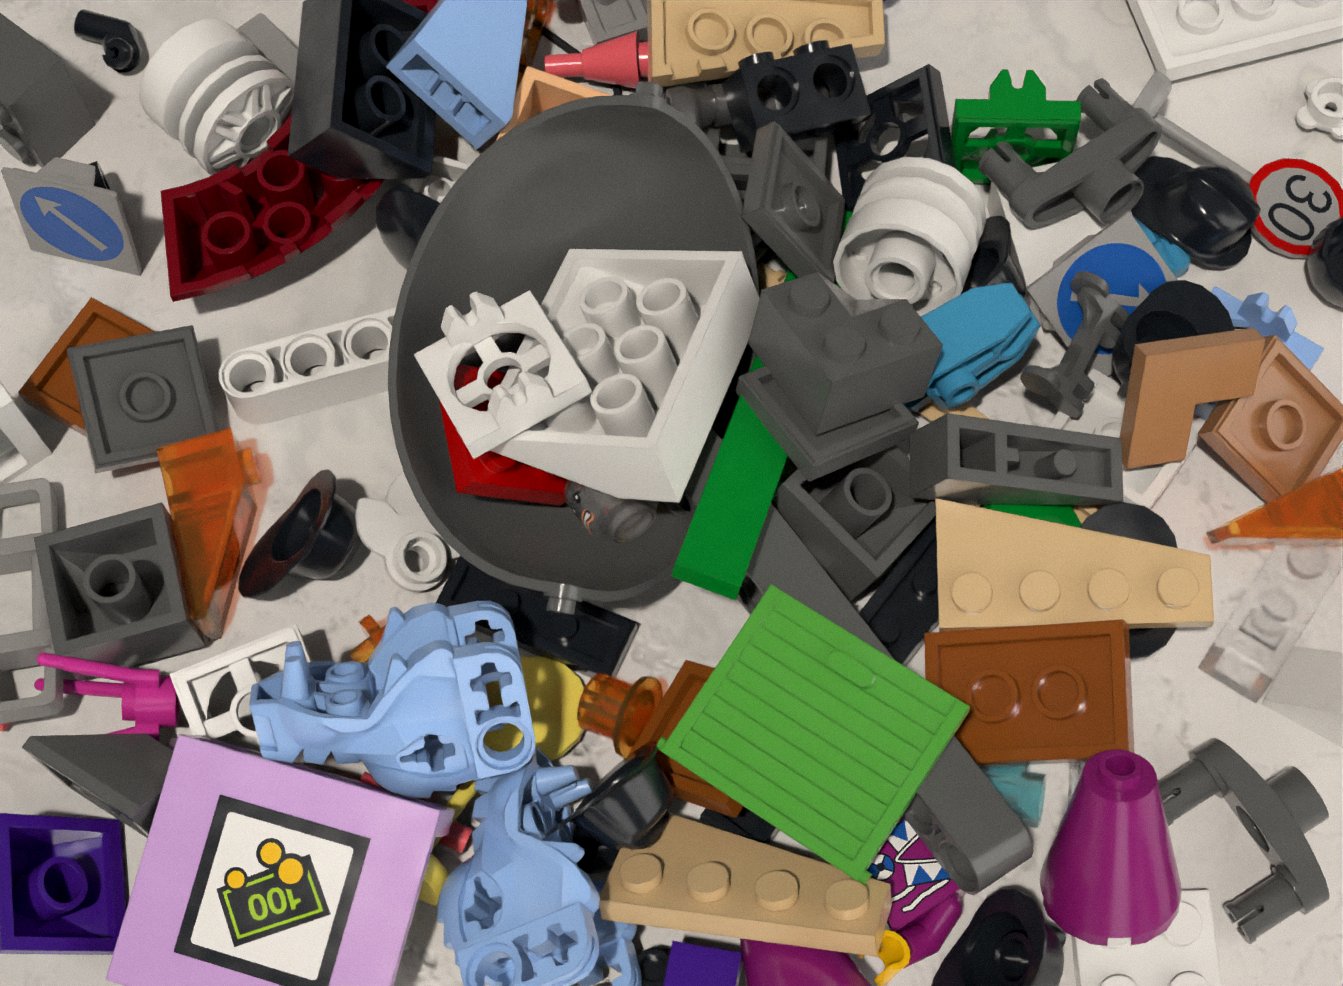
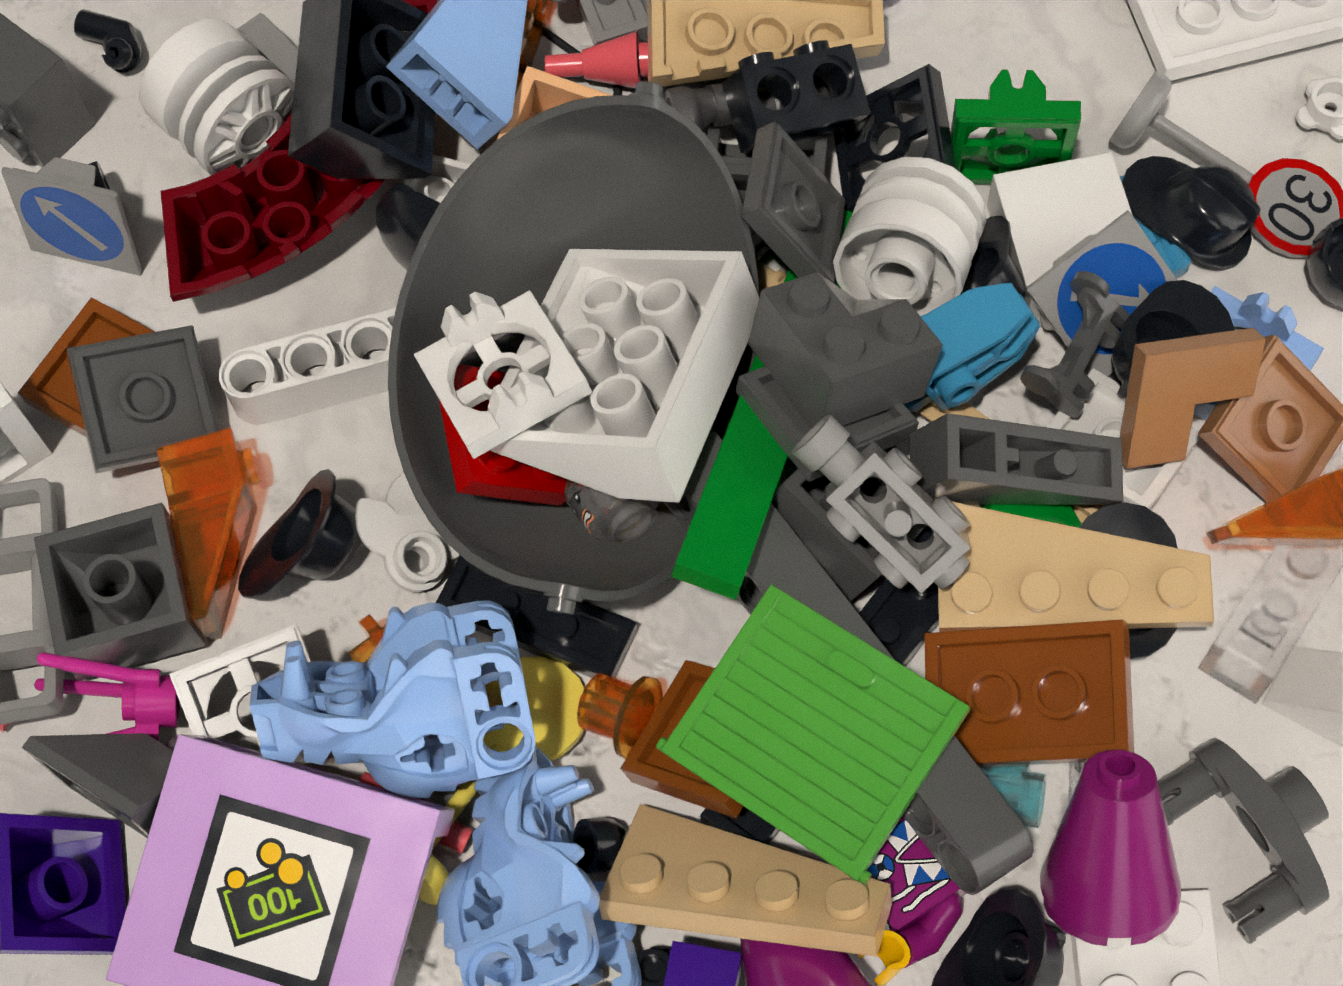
black piece [545,741,674,850] -> none
dark grey connector [978,78,1162,228] -> none
none -> light grey brick [792,414,971,594]

